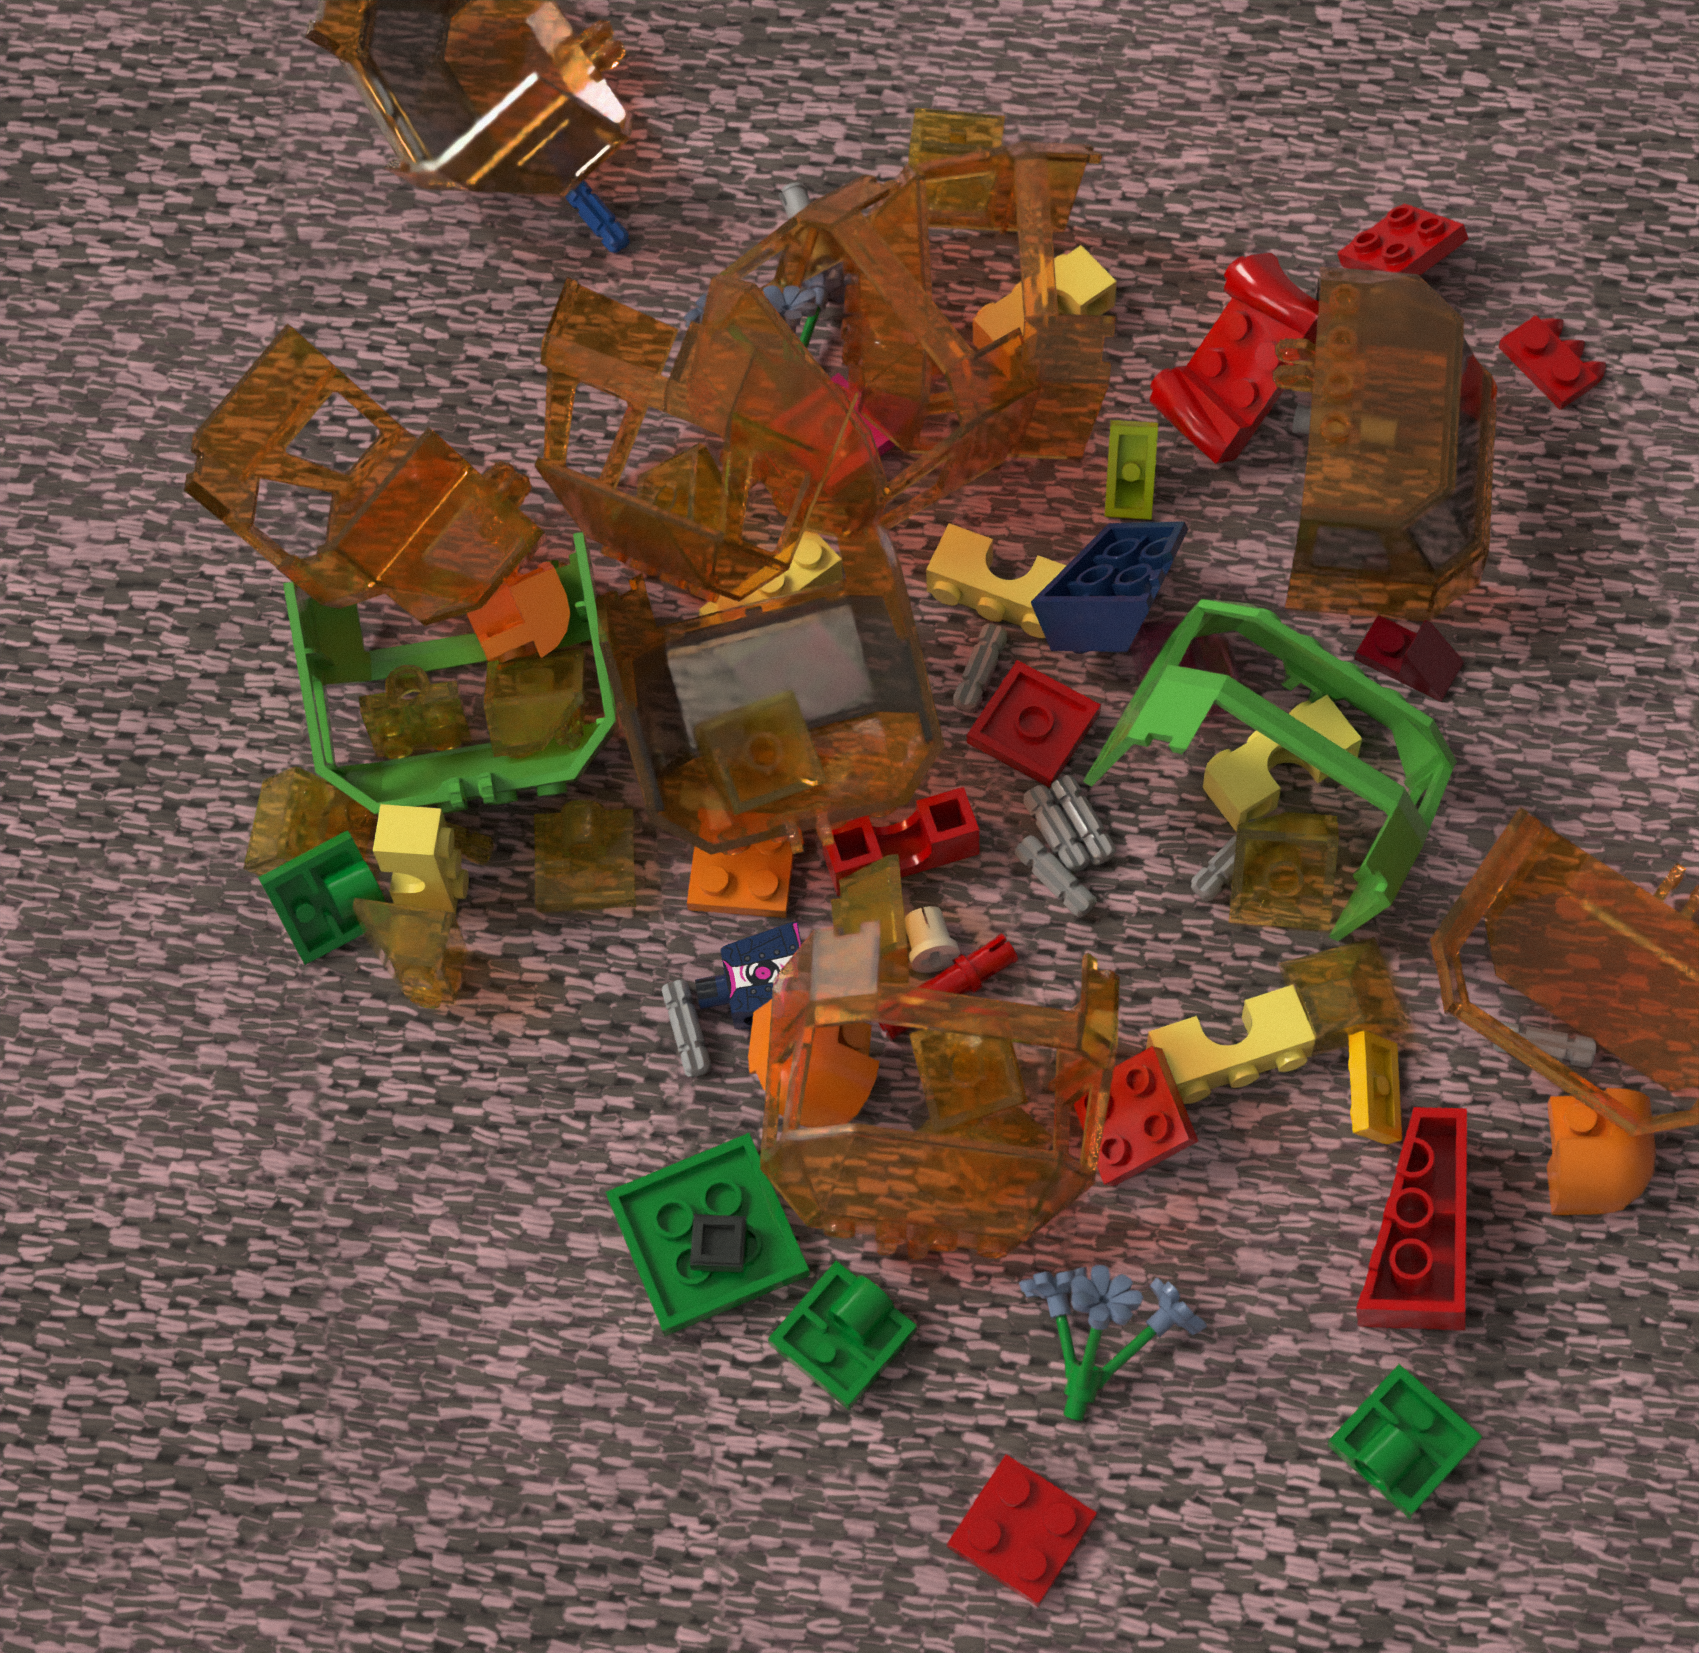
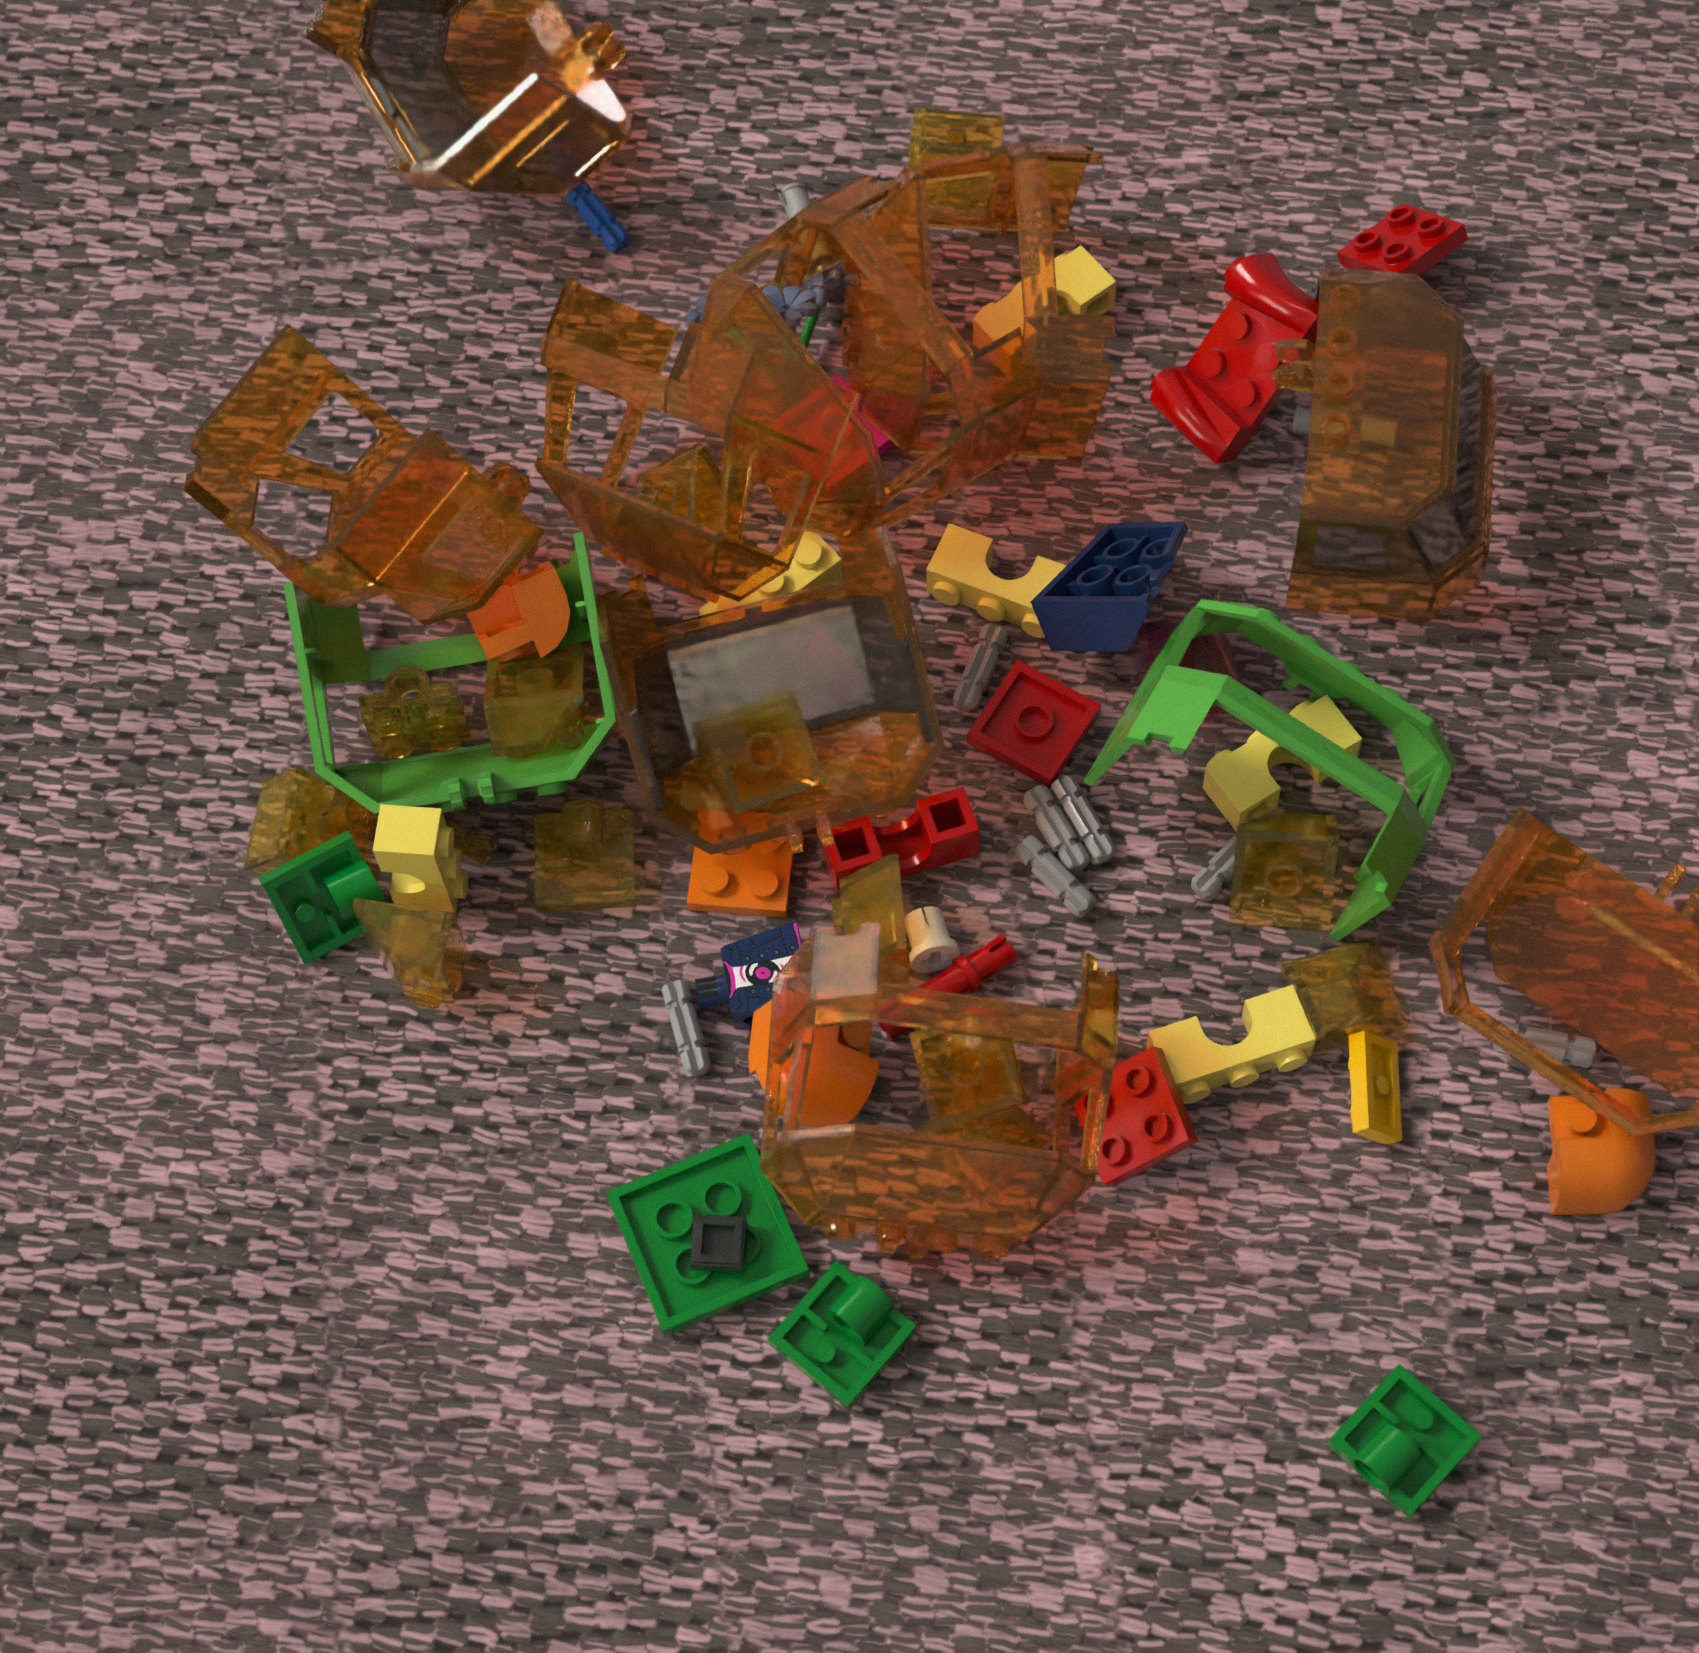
red plate [947,1454,1097,1607] -> none
sand blue plant [1018,1265,1207,1421] -> none
lime slope [1104,420,1158,520] -> none
dark red slope [1354,615,1464,702] -> none
red wedge [1356,1107,1467,1331] -> none
red plate [1498,315,1606,410] -> none

